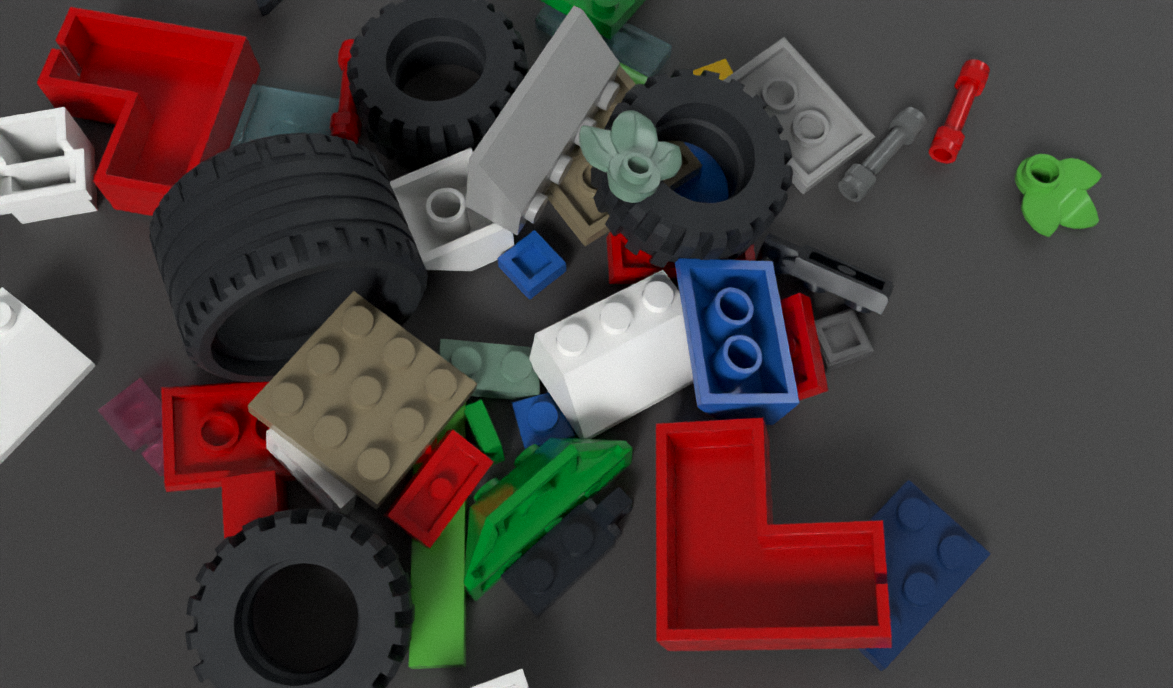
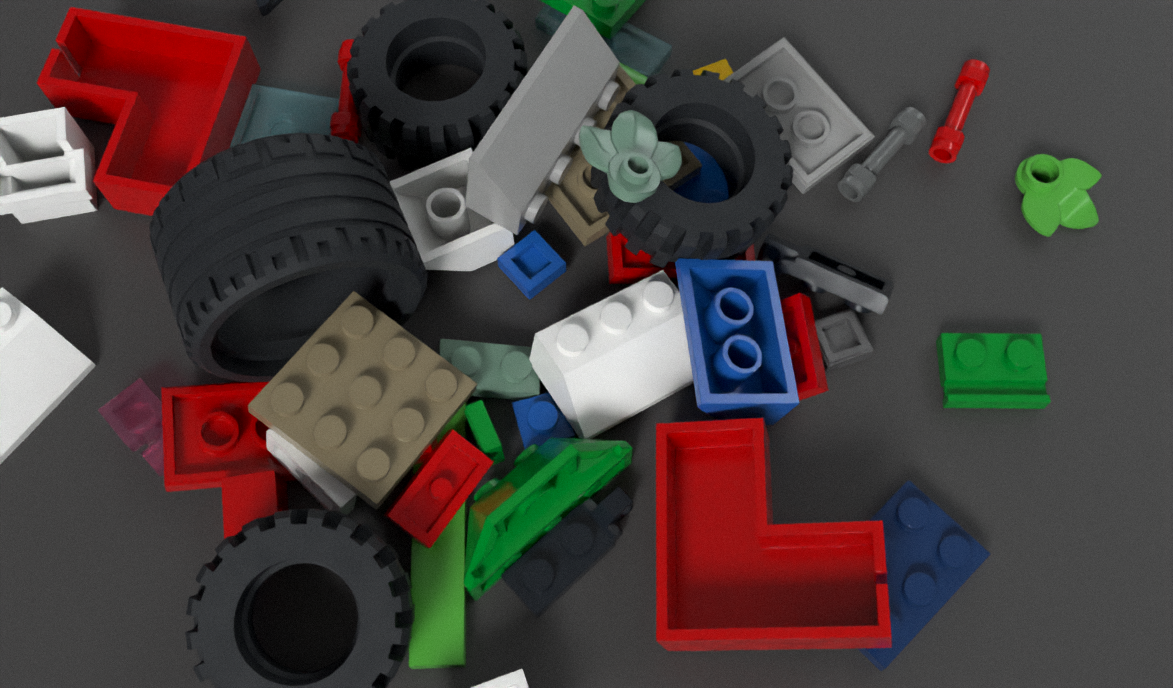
none -> green plate [936,333,1051,409]

